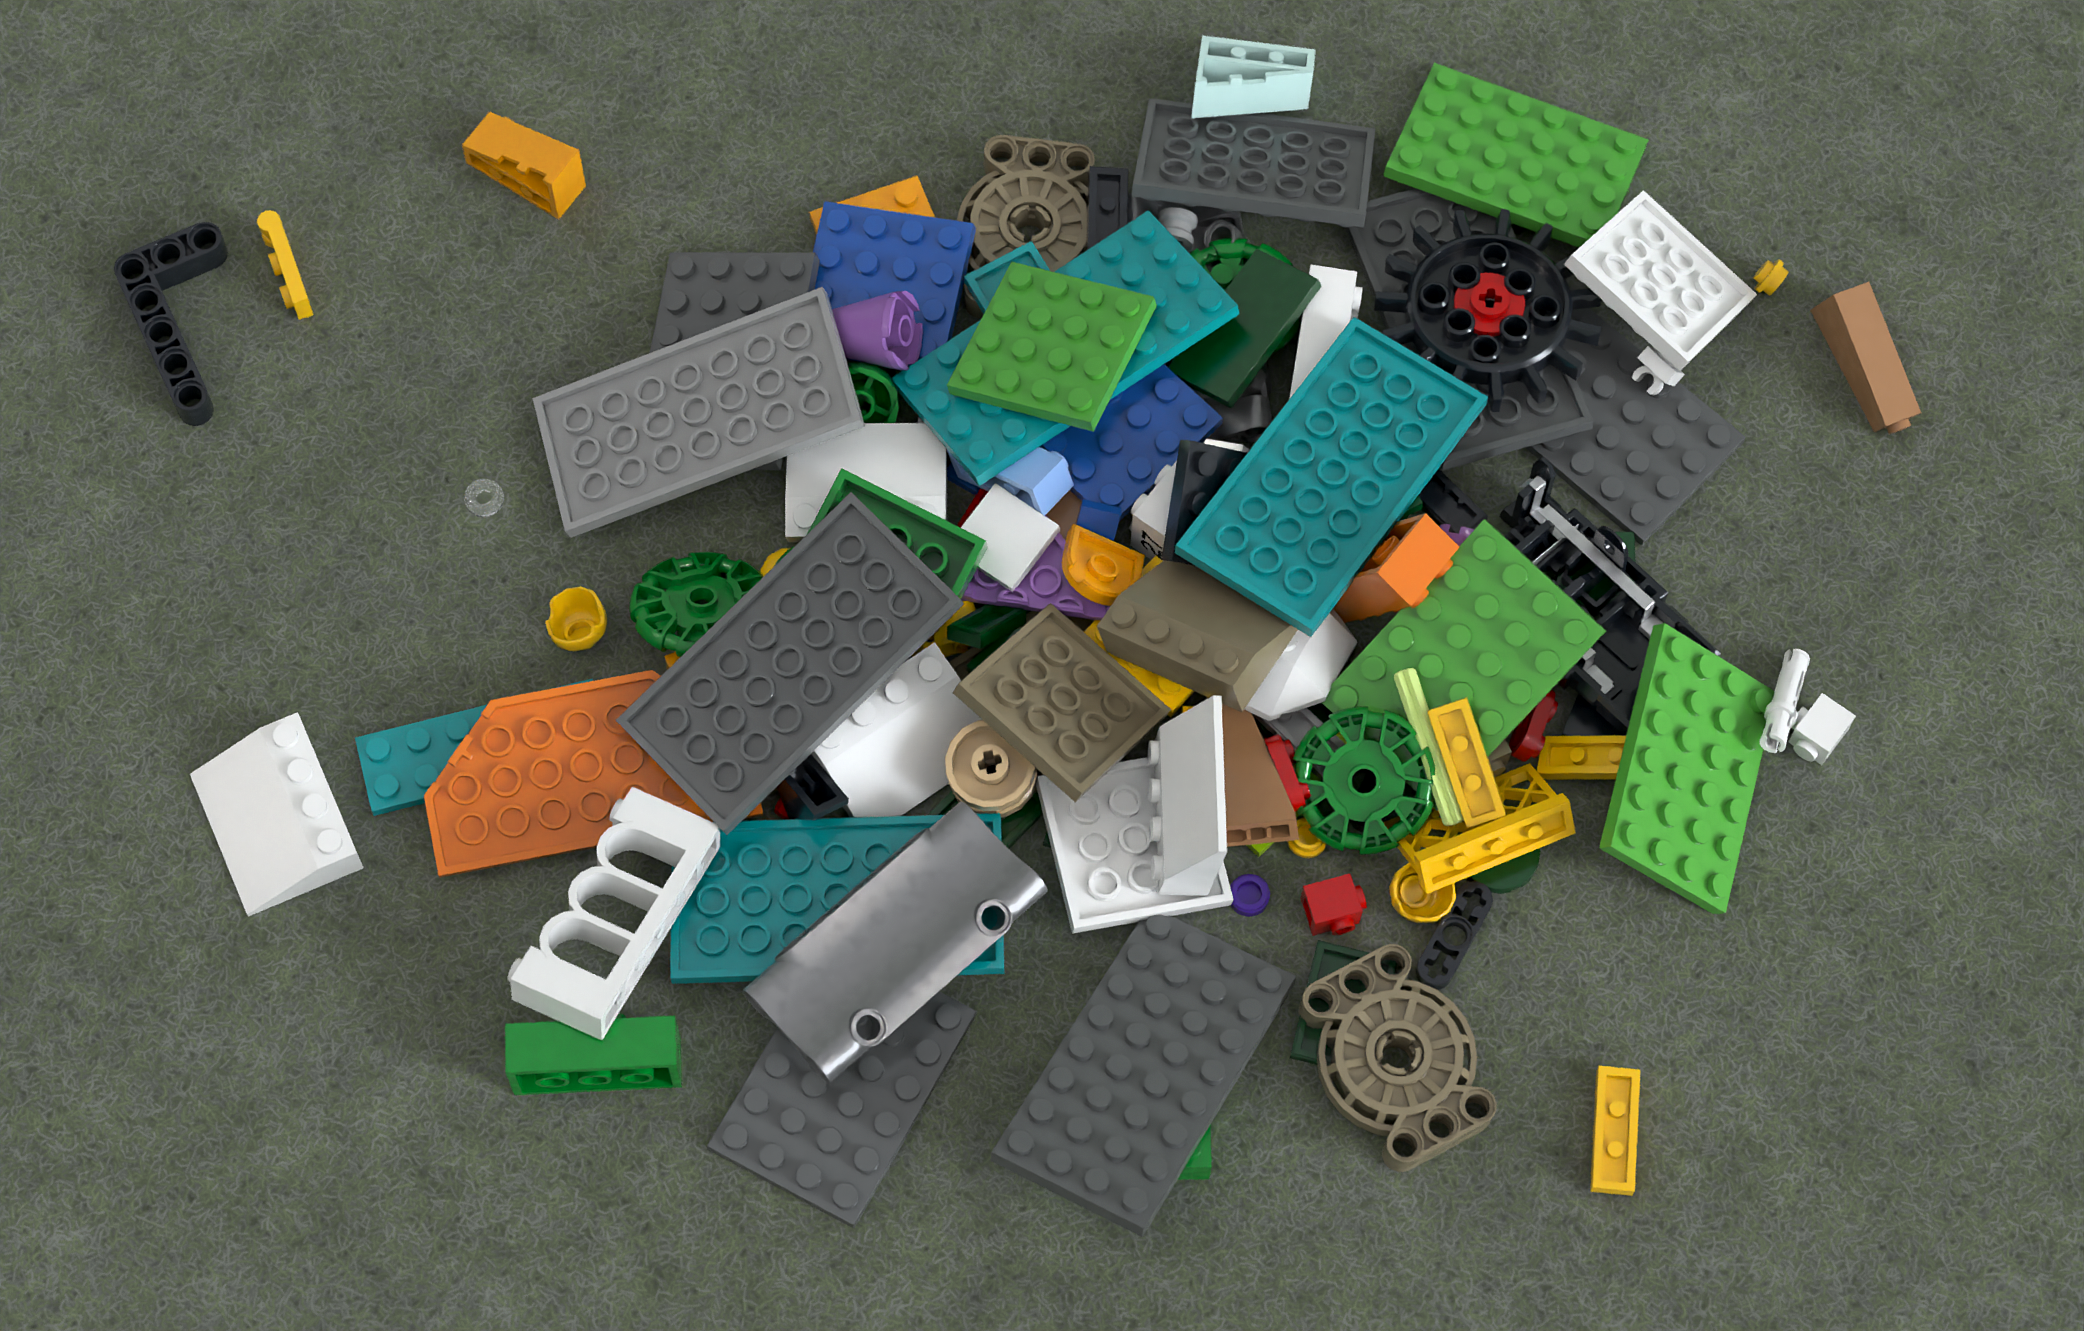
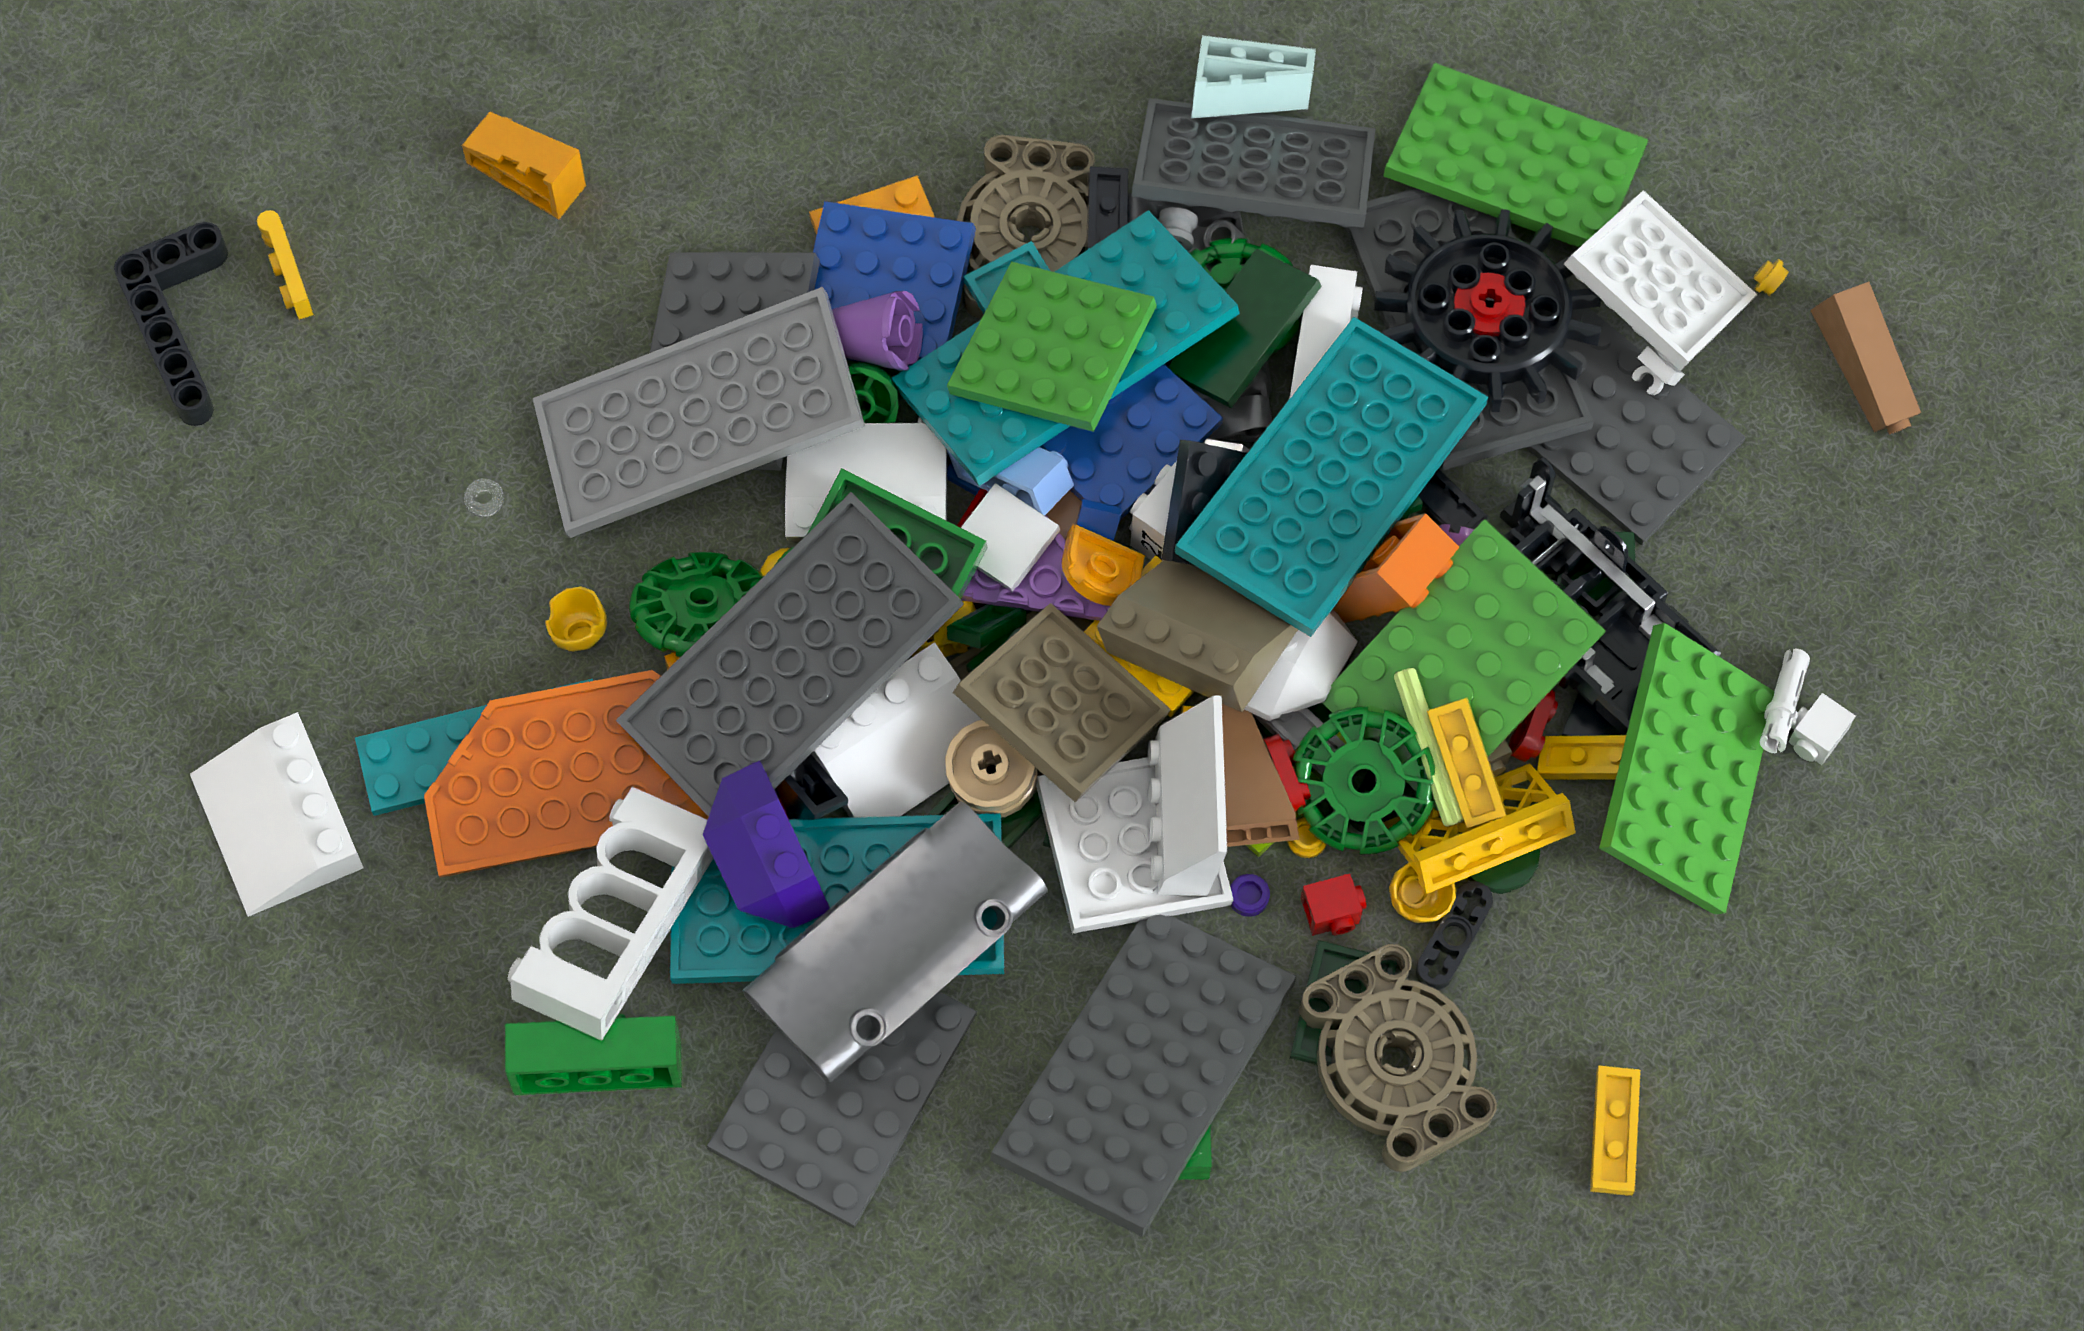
none -> dark purple wedge [702,760,830,929]

